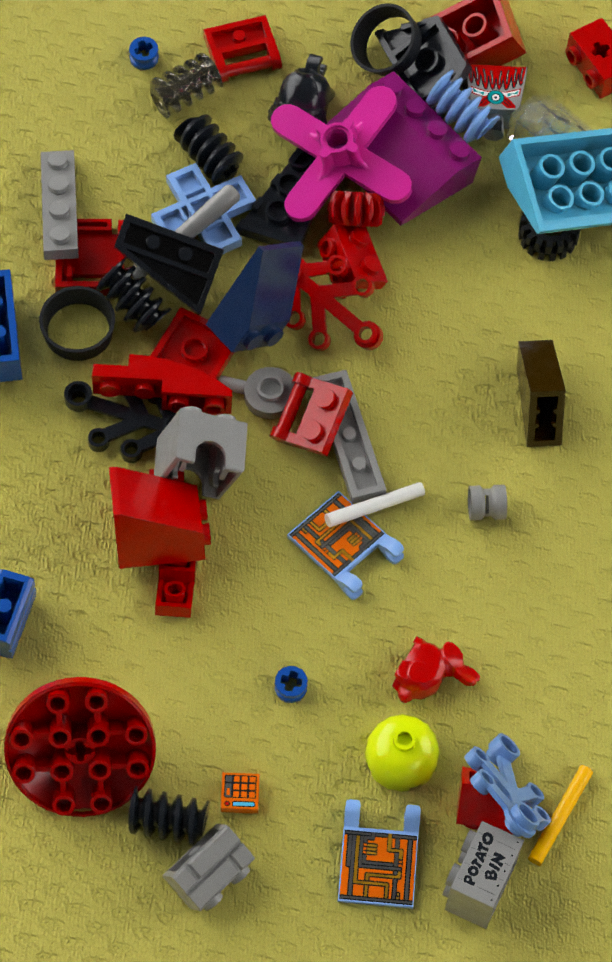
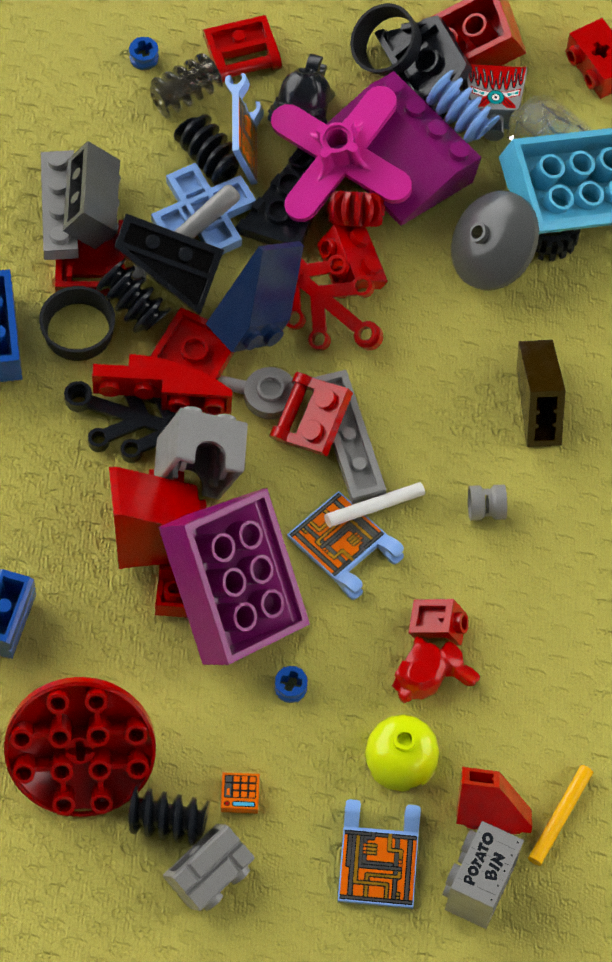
medium blue plant [464,733,551,838] -> none
none -> dark grey brick [63,141,121,250]
none -> magenta slope [159,488,310,665]
none -> flag [225,73,264,185]
none -> red bracket [408,599,469,646]
none -> dark grey dish [451,190,539,291]

